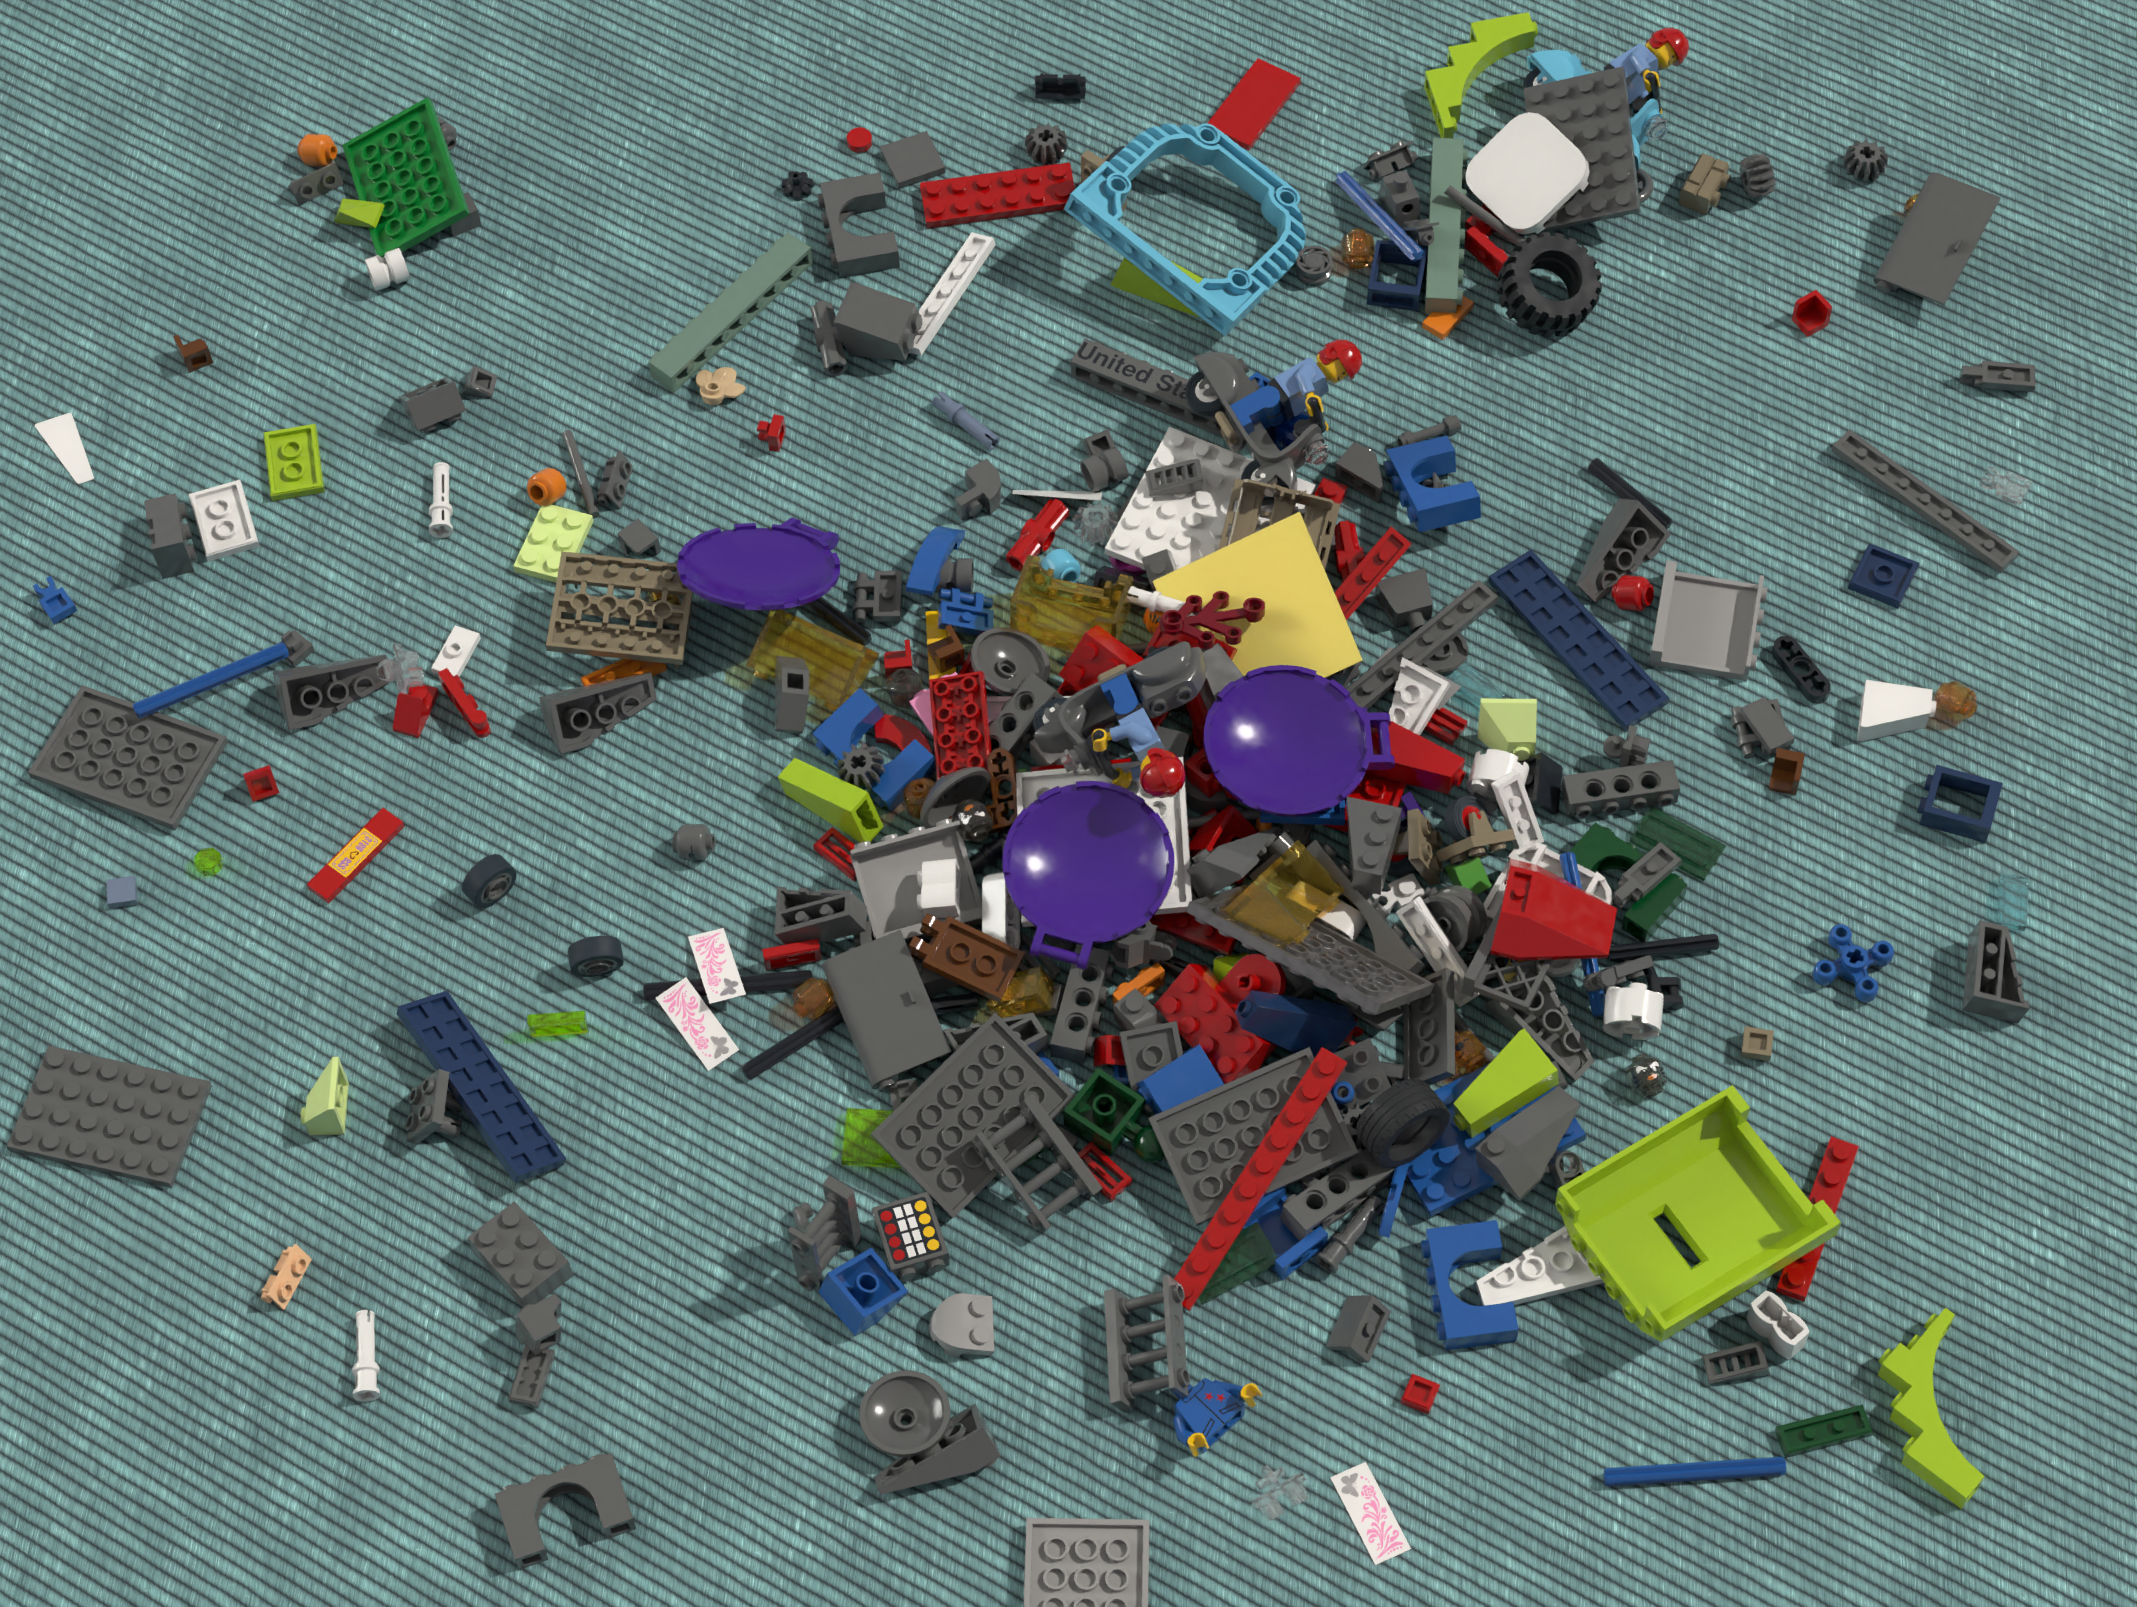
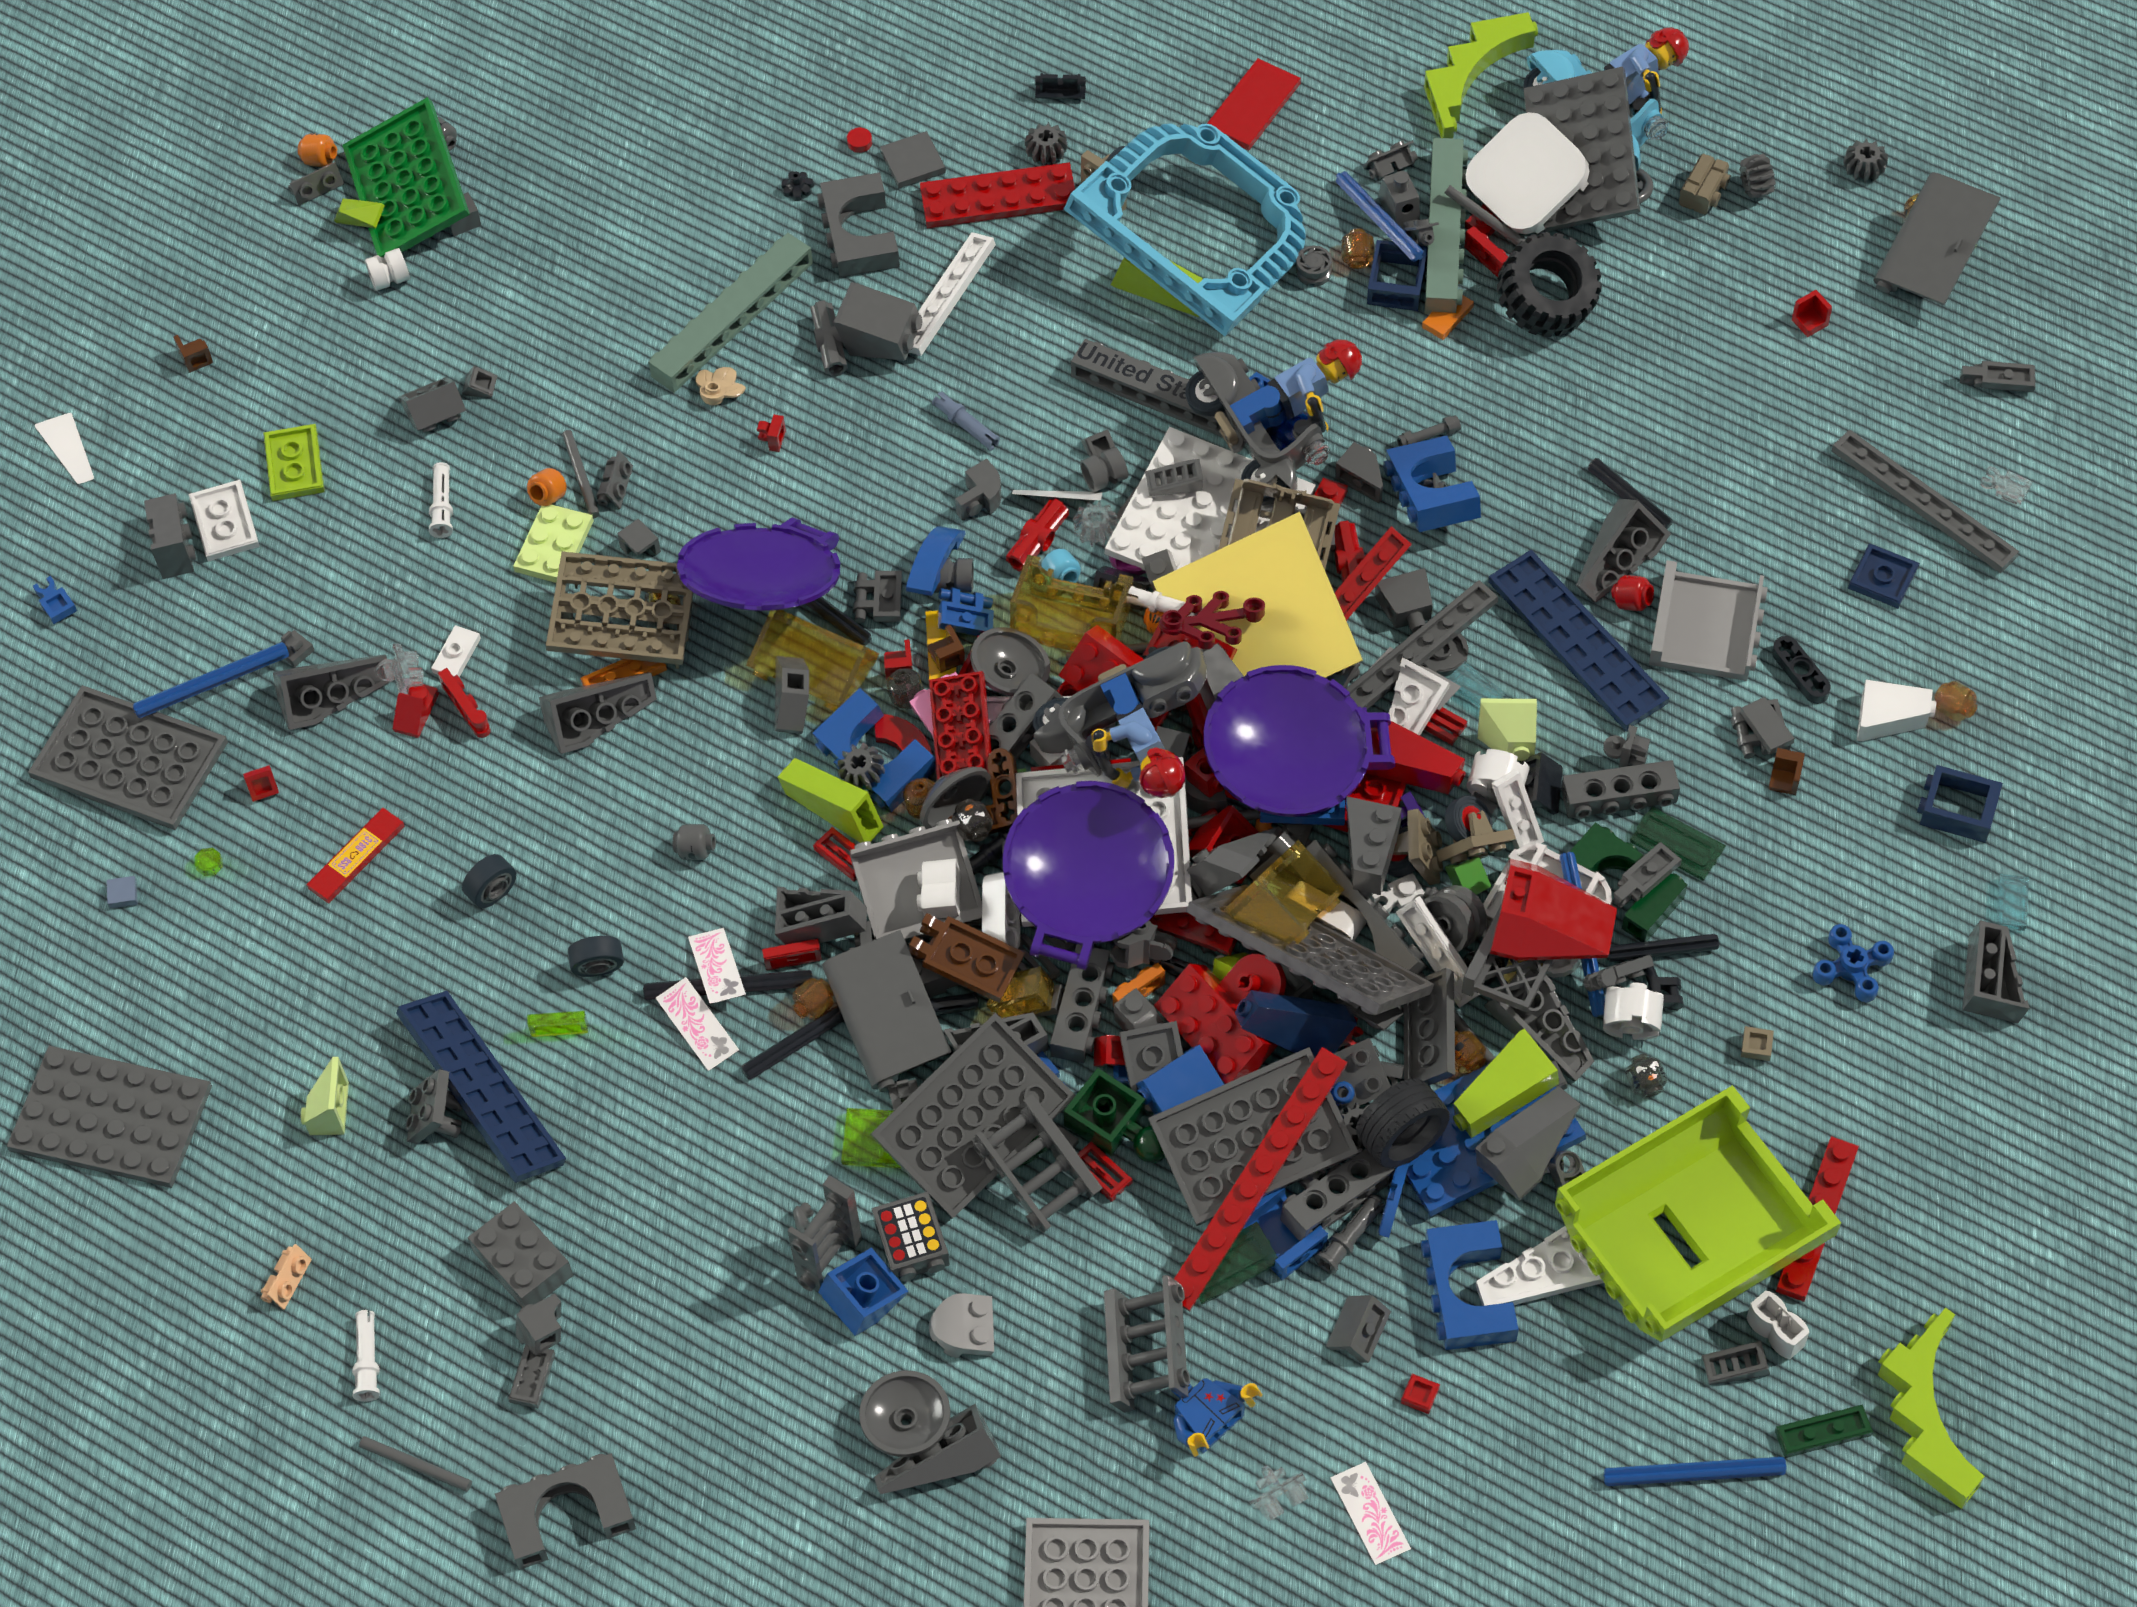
none -> dark grey bar [359,1436,472,1492]

